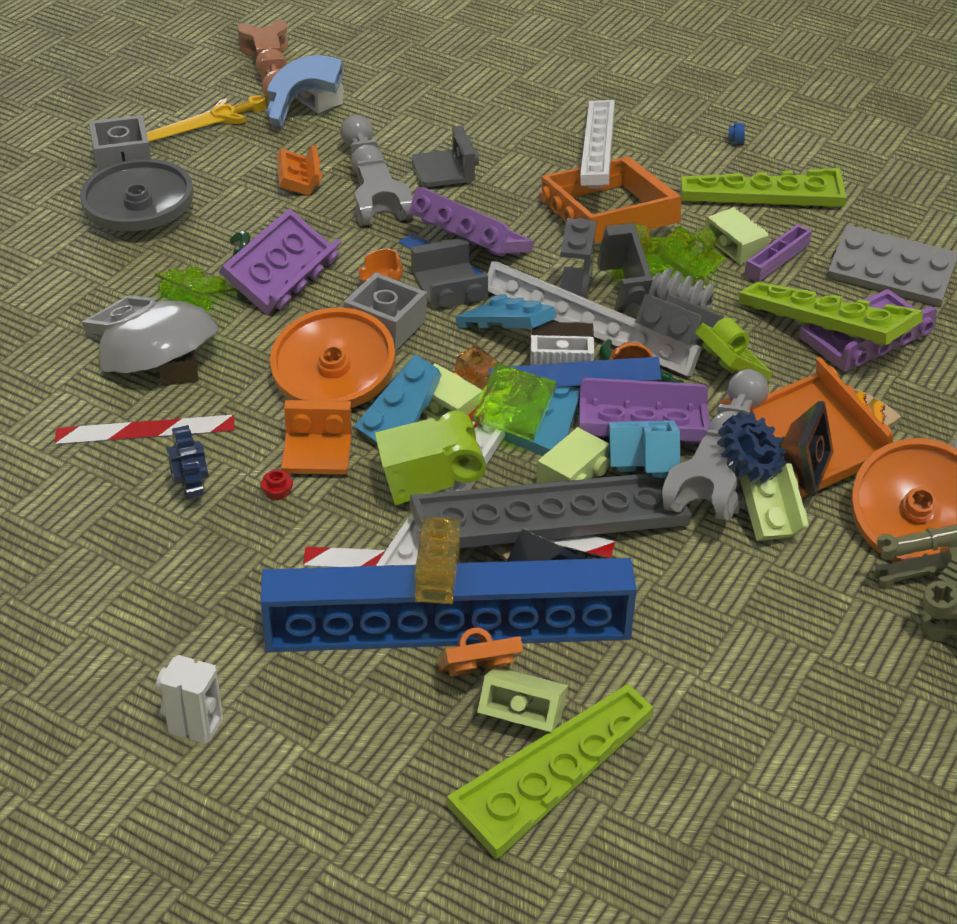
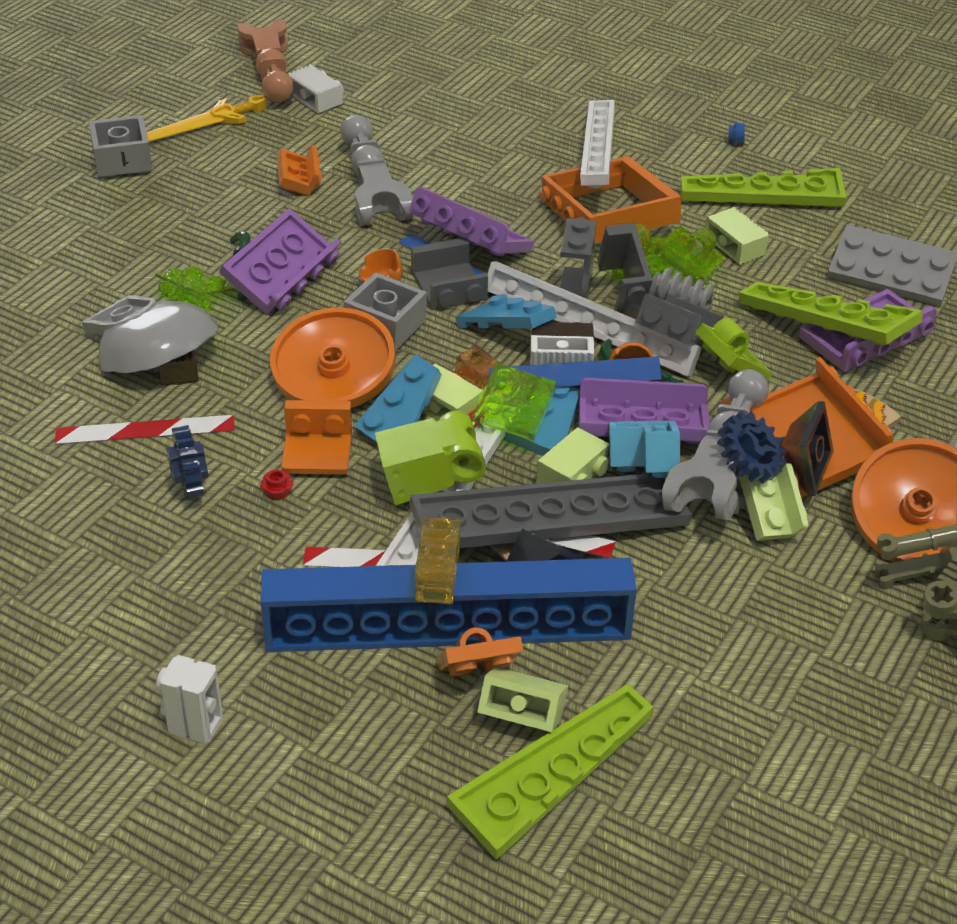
dark grey dish [80,159,194,231] -> none
light blue arch [267,55,344,129] -> none
dark grey bracket [412,125,479,188] -> none
medium lavender piece [744,224,812,282] -> none

